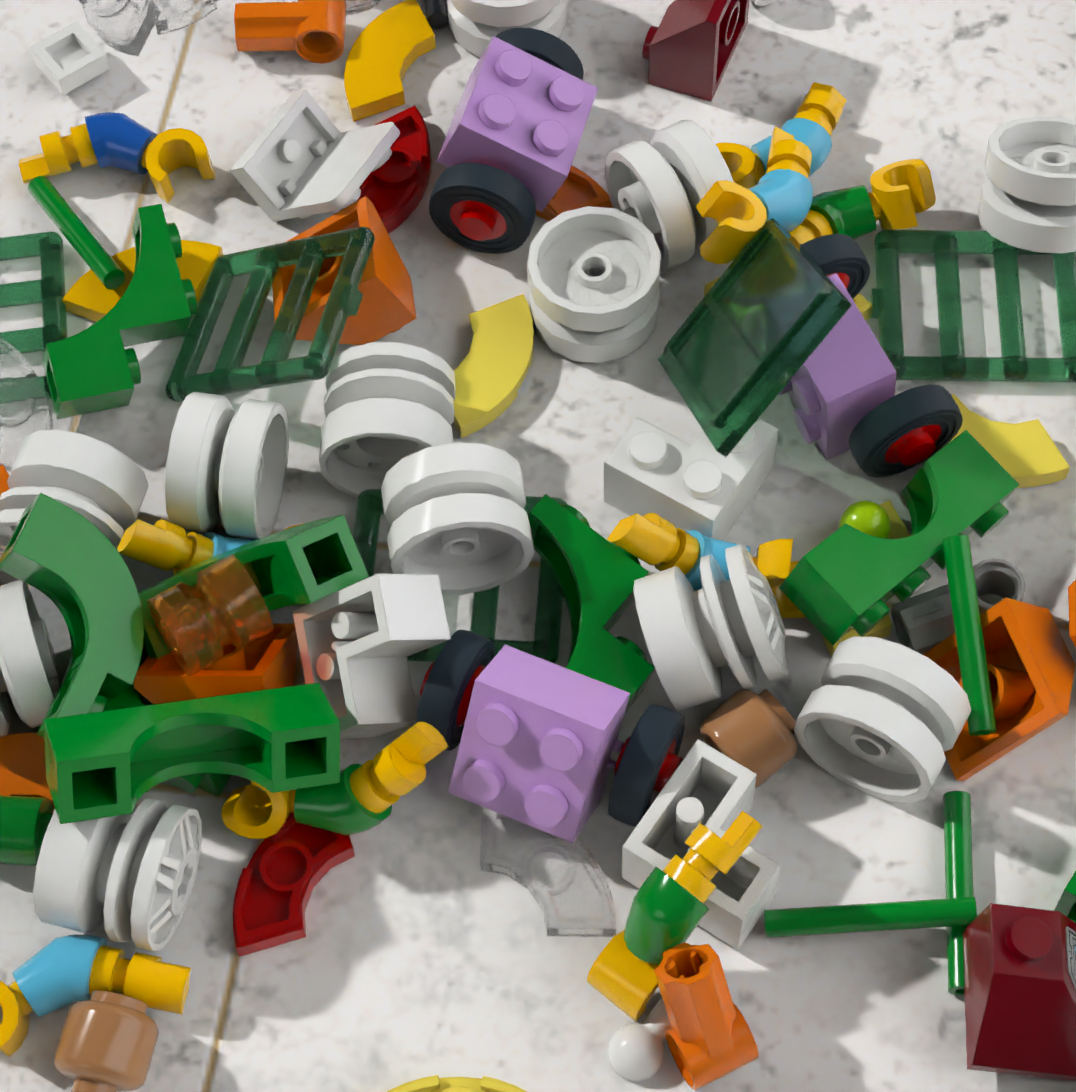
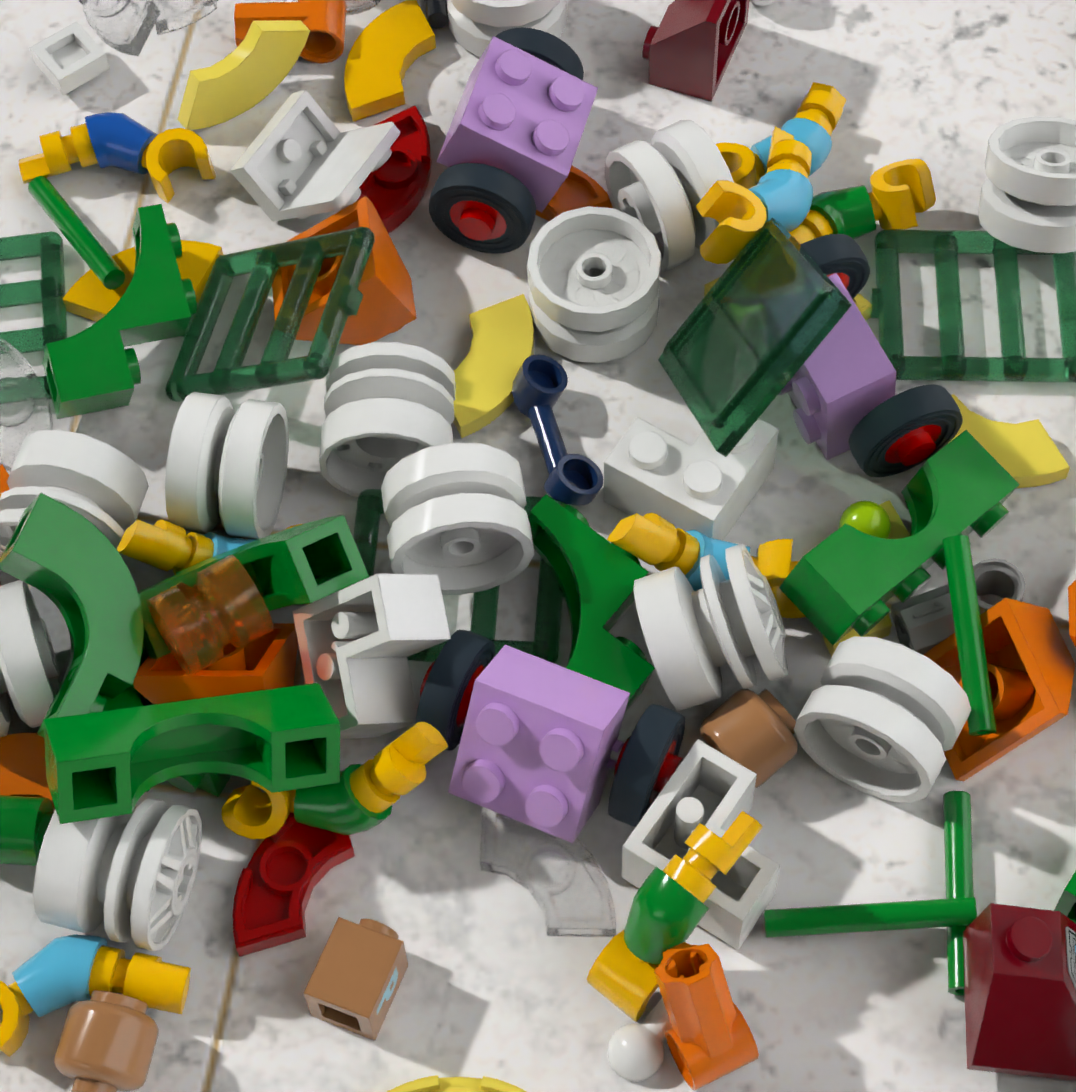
none -> light yellow tile [177,20,310,130]
none -> medium nougat brick [303,917,408,1040]
none -> dark blue bar [512,354,603,506]

